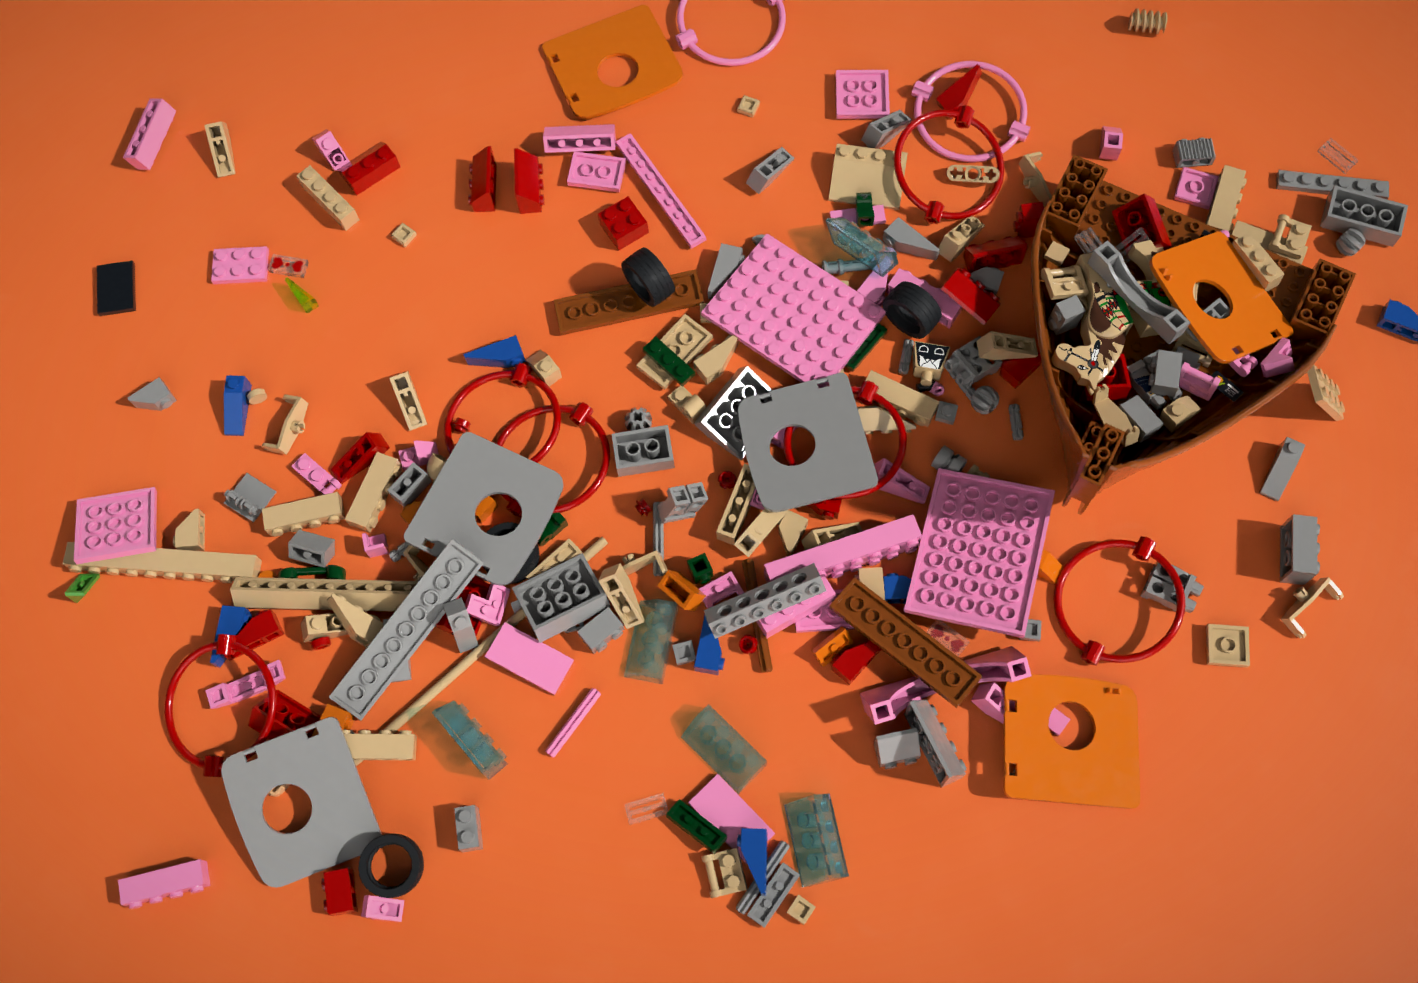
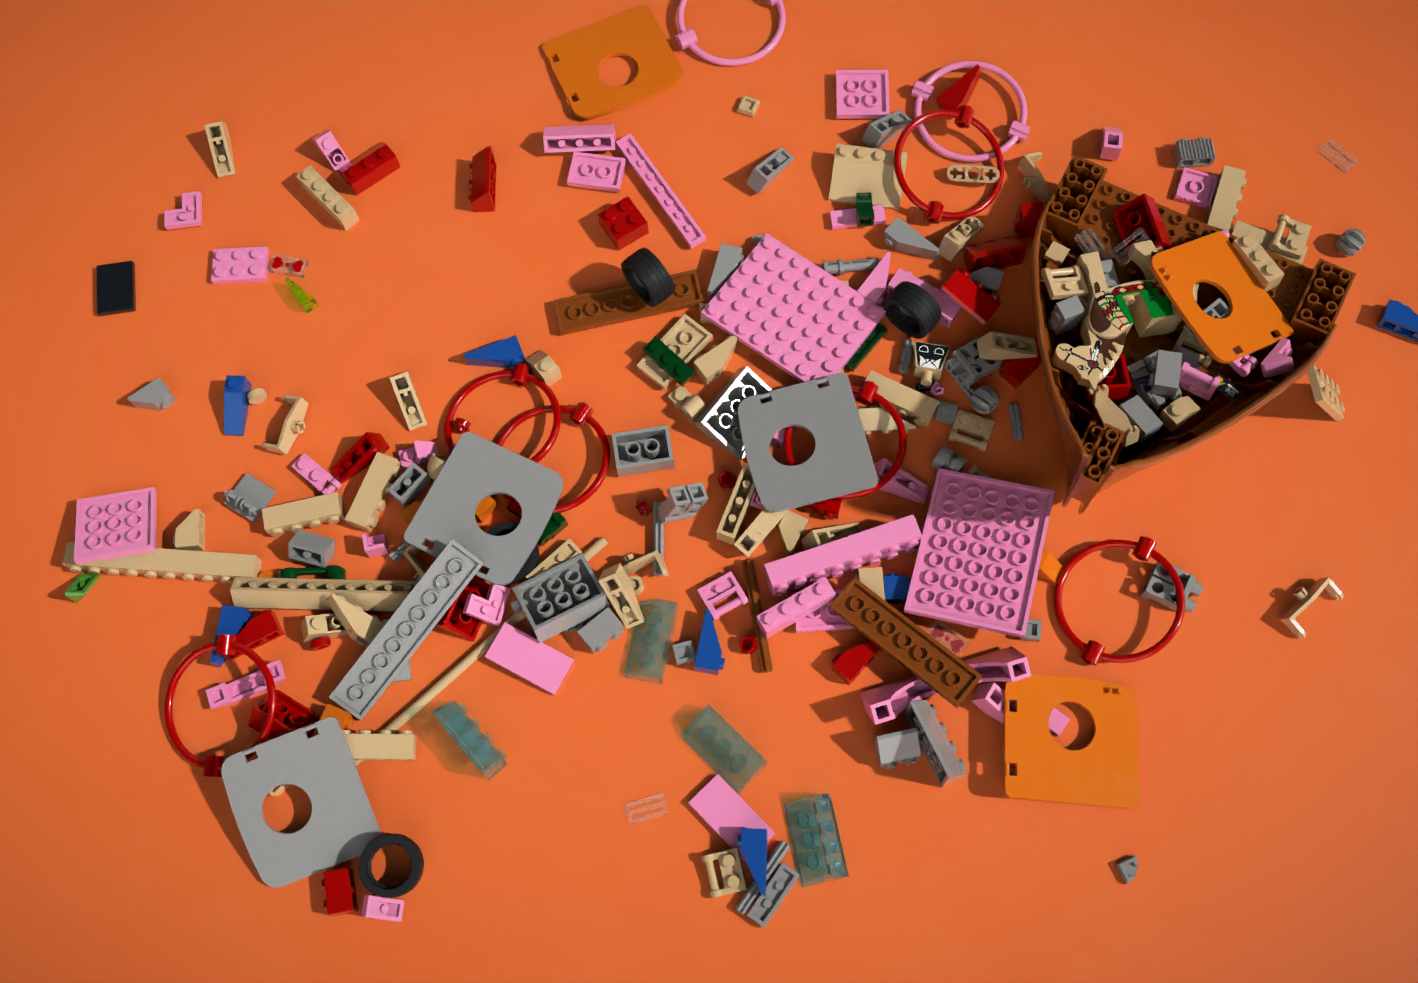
bright pink brick [118,859,210,909] -> none
bright pink brick [123,98,176,170] -> none
tan tile [391,223,417,248] -> none
light grey slope [442,597,478,653] -> none
light grey brick [454,805,483,853] -> none
red slope [514,148,545,214] -> none
bright pink axle [546,688,601,757] -> none
light grey piece [625,407,652,431] -> none
orange piece [657,570,706,611] -> none
dark green plate [666,799,727,854] -> none
dark green brick [687,553,713,584] -> none
light grey brick [704,563,826,639] -> none
tan plate [787,895,816,925] -> none
orange plate [811,626,854,667] -> none
clear light blue slope [825,218,898,277] -> none
light grey arch [1088,241,1191,344] -> none
tan piece [1128,8,1168,34] -> none
tan plate [1206,624,1250,668] -> none
light grey slope [1260,437,1305,501] -> none
light grey plate [1276,170,1389,199] -> none
light grey brick [1280,514,1320,585] -> none
light grey brick [1320,185,1408,247] -> none
none -> bright pink plate [164,191,202,230]
none -> tan tile [629,576,644,596]
none -> tan plate [948,410,995,452]
none -> light grey tile [1116,855,1138,884]

